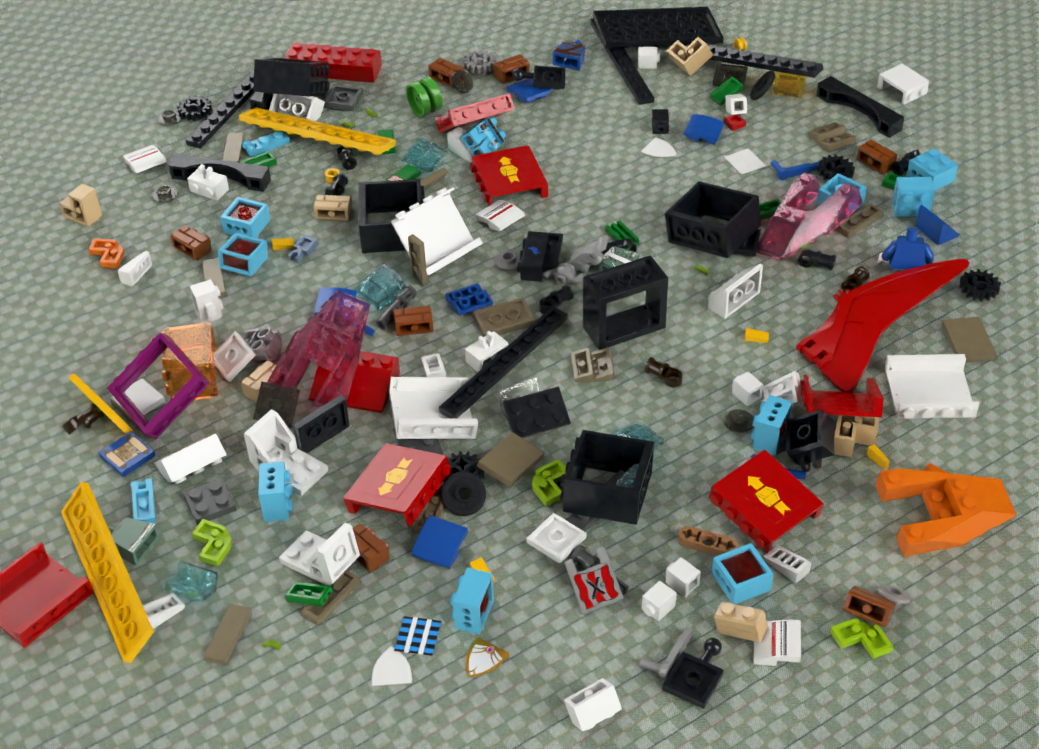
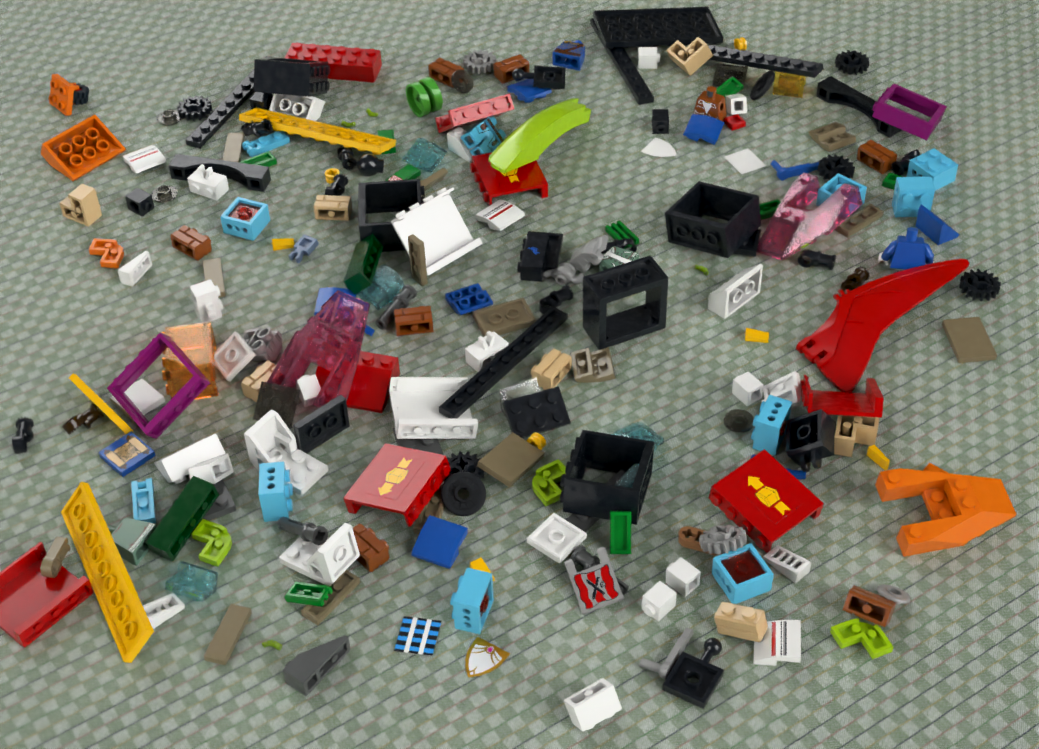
medium azure piece [218,233,268,276] -> none
dark grey plate [323,84,363,111] -> none
white sticker [372,646,412,686] -> none
white slope [421,353,447,377] -> none
light grey piece [494,251,521,270] -> none
dark brown connector [644,357,682,388] -> none
white panel [877,64,929,105] -> none
white panel [885,354,979,419] -> none
none -> black connector [12,417,34,454]
none -> dark tan piece [40,536,70,578]
none -> orange slope [41,114,126,181]
none -> orange plate [49,74,89,116]
none -> black brick [125,188,155,216]
none -> dark green brick [146,476,219,562]
none -> white slope [188,453,234,484]
none -> black connector [241,119,273,137]
none -> dark grey pin [277,517,328,545]
none -> dark grey slope [283,635,351,696]
none -> white brick [296,374,323,408]
none -> dark green brick [343,234,384,294]
none -> black piece [357,153,384,176]
none -> lime slope [488,98,591,173]
none -> yellow bush [526,432,546,450]
none -> tan brick [531,348,572,390]
none -> green tile [610,511,631,554]
none -> dark orange torso [693,86,727,122]
none -> light grey gear [699,525,747,554]
none -> black gear [835,50,870,75]
none -> magenta window [872,83,947,141]

